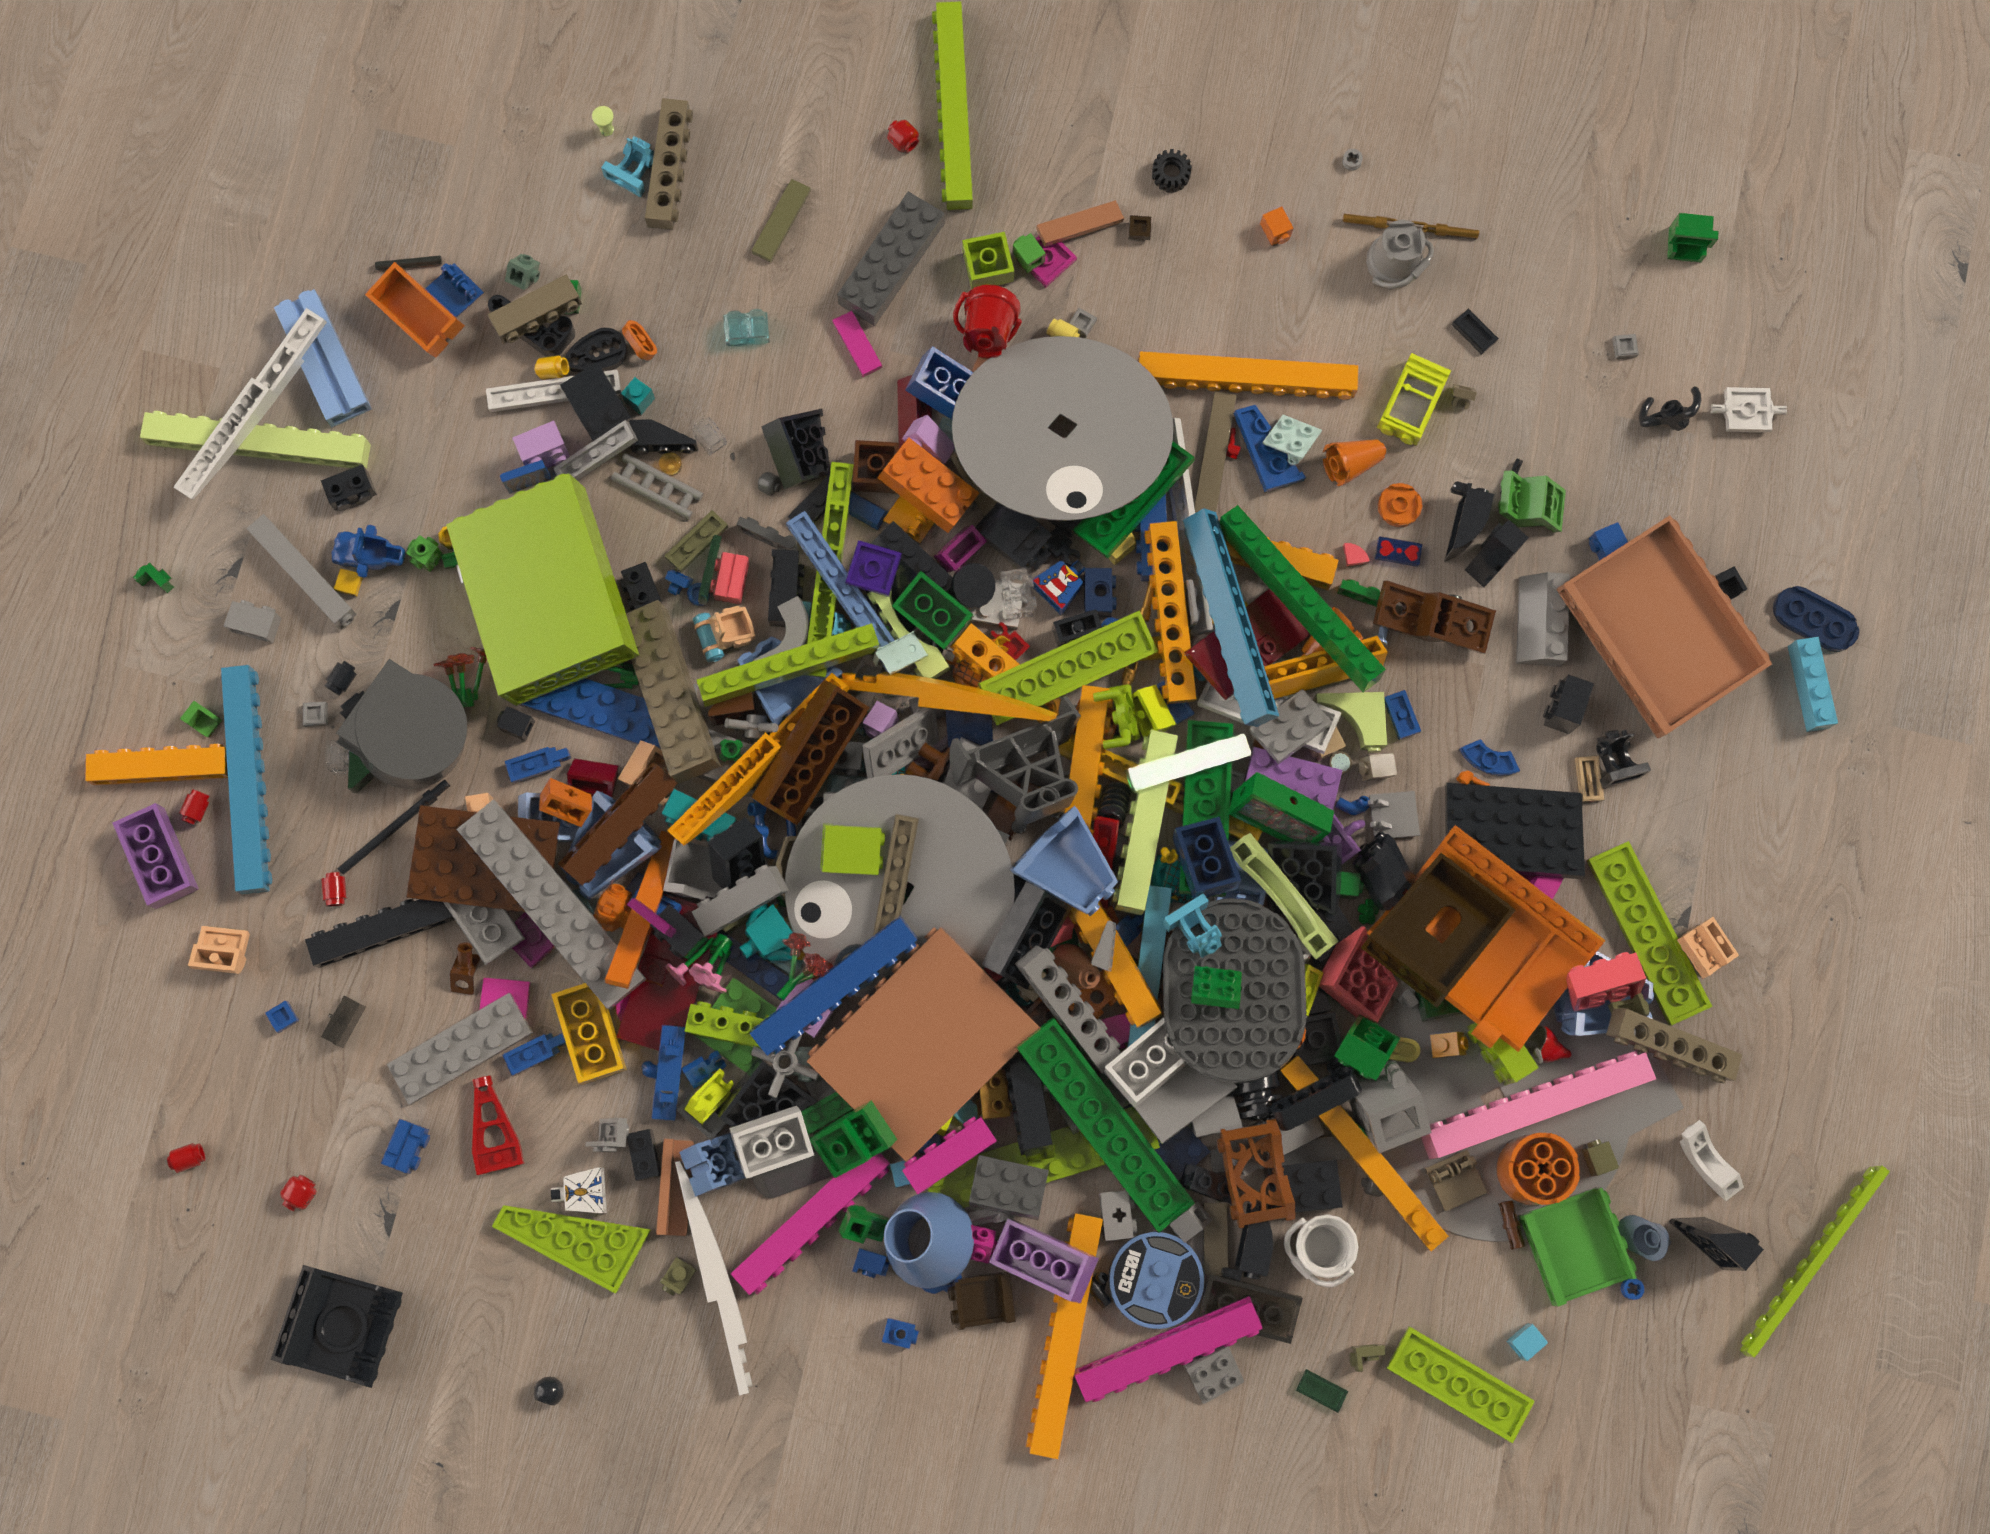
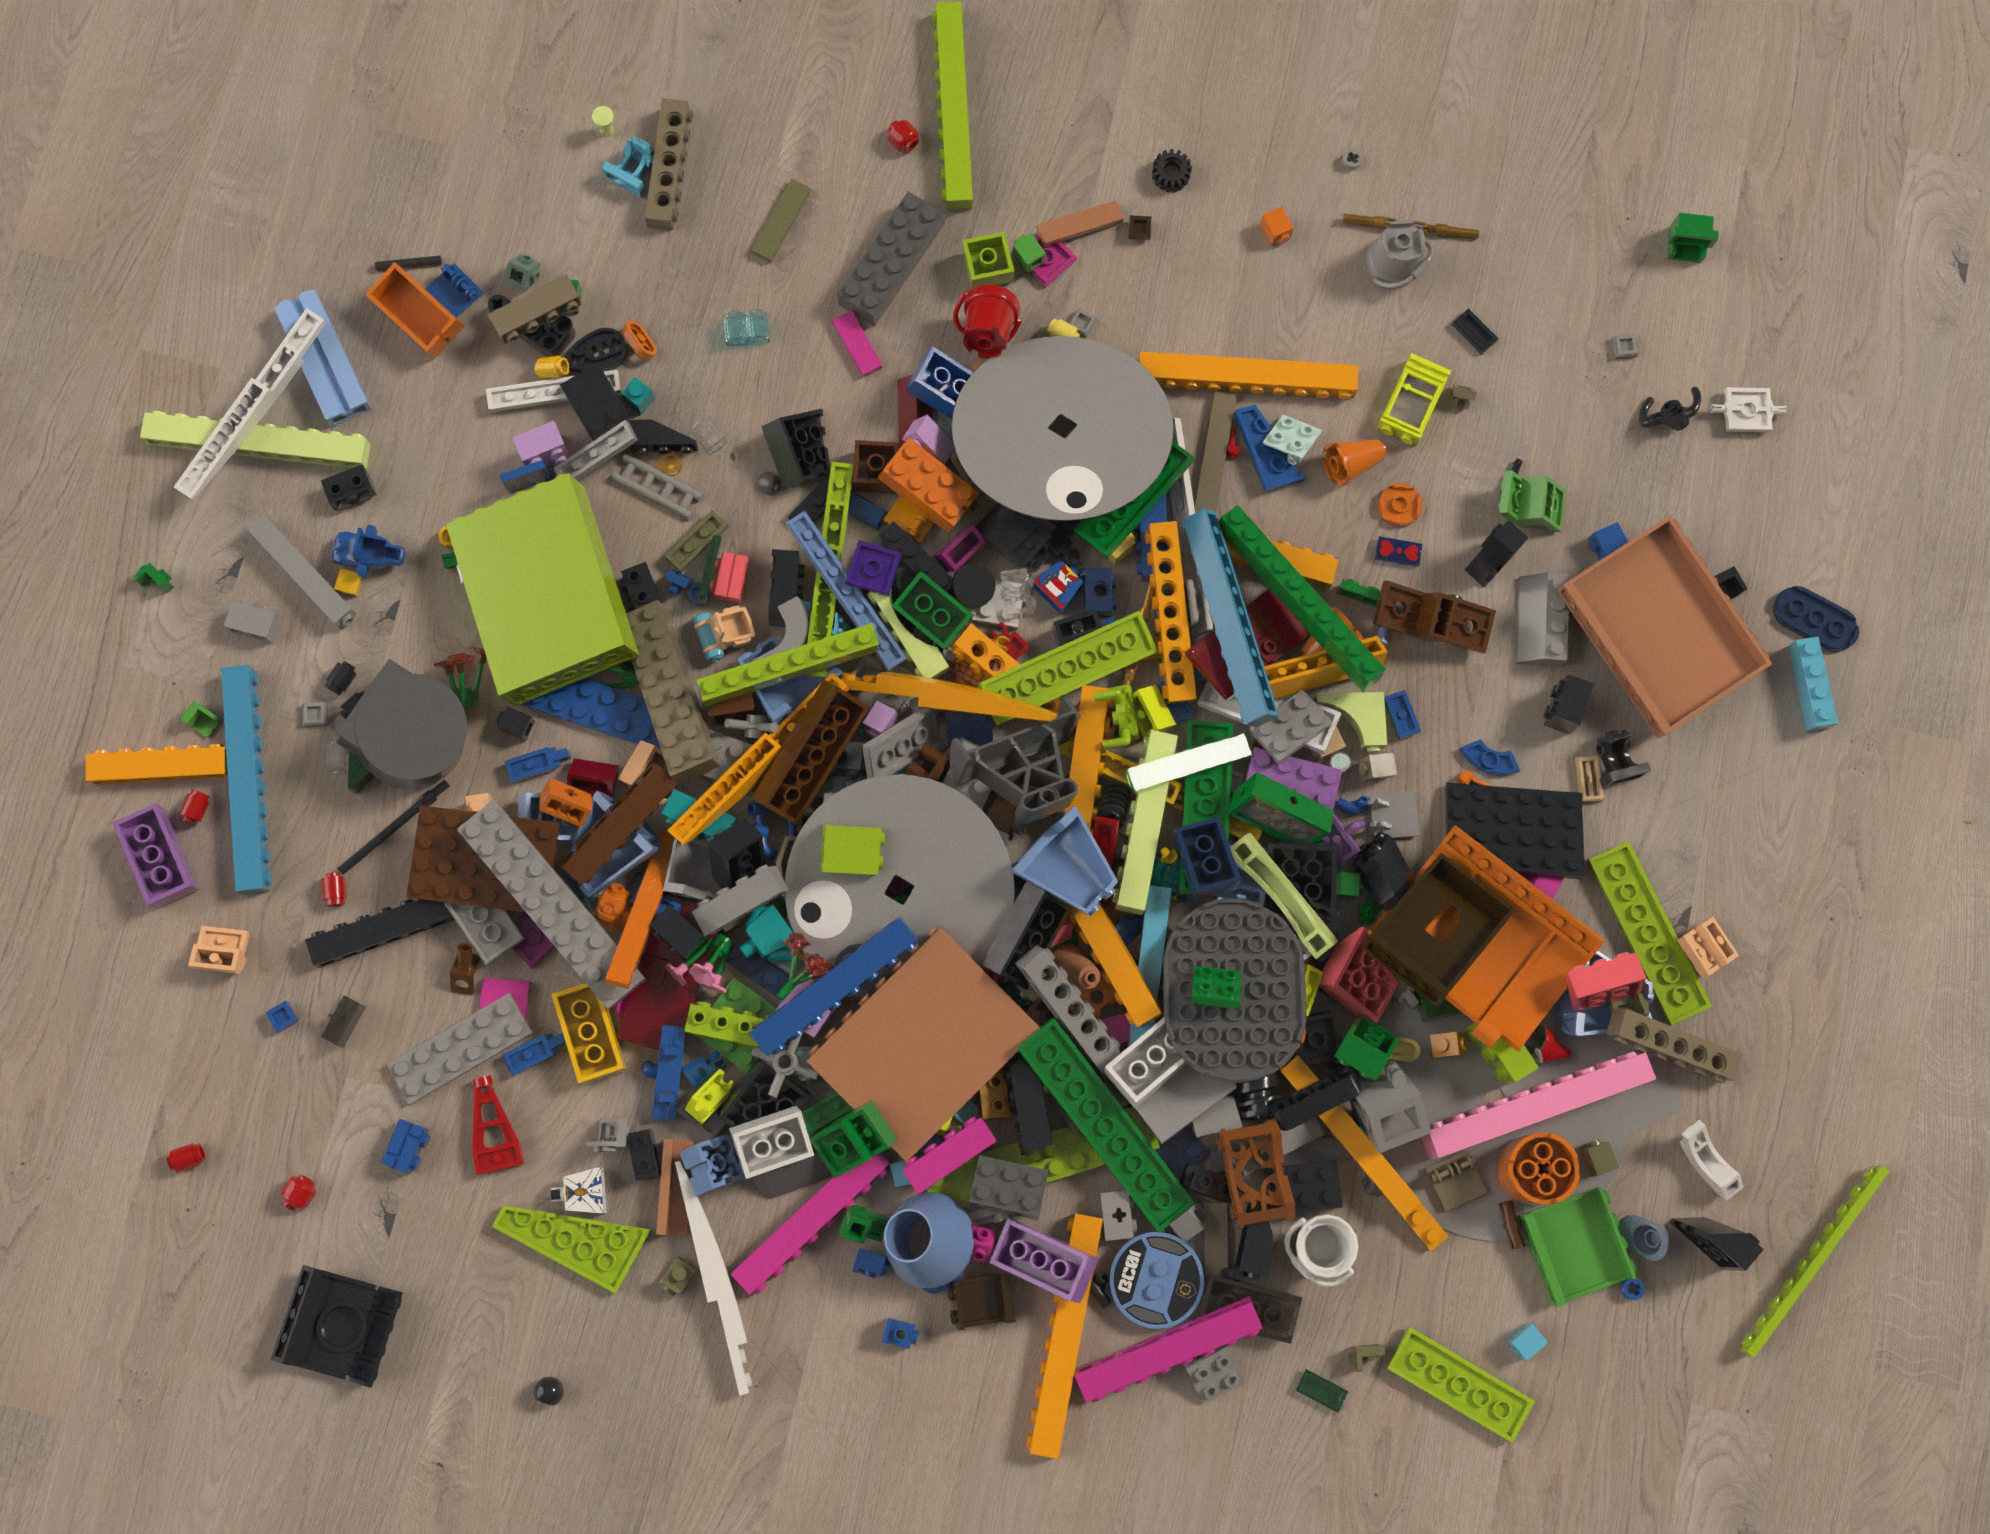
bright green brick [406,535,443,572] -> none
magenta tile [627,898,676,937] -> none
green plate [719,739,743,762] -> none
dark grey plate [736,516,797,551] -> none
light aqua piece [872,631,928,675] -> none
dark tan tile [873,814,919,936] -> none
light grey slope [1091,921,1116,972] -> none
medium azure tile [1163,893,1222,958] -> none
coral tile [1343,543,1370,566] -> none
black piece [1444,481,1494,562] -> none

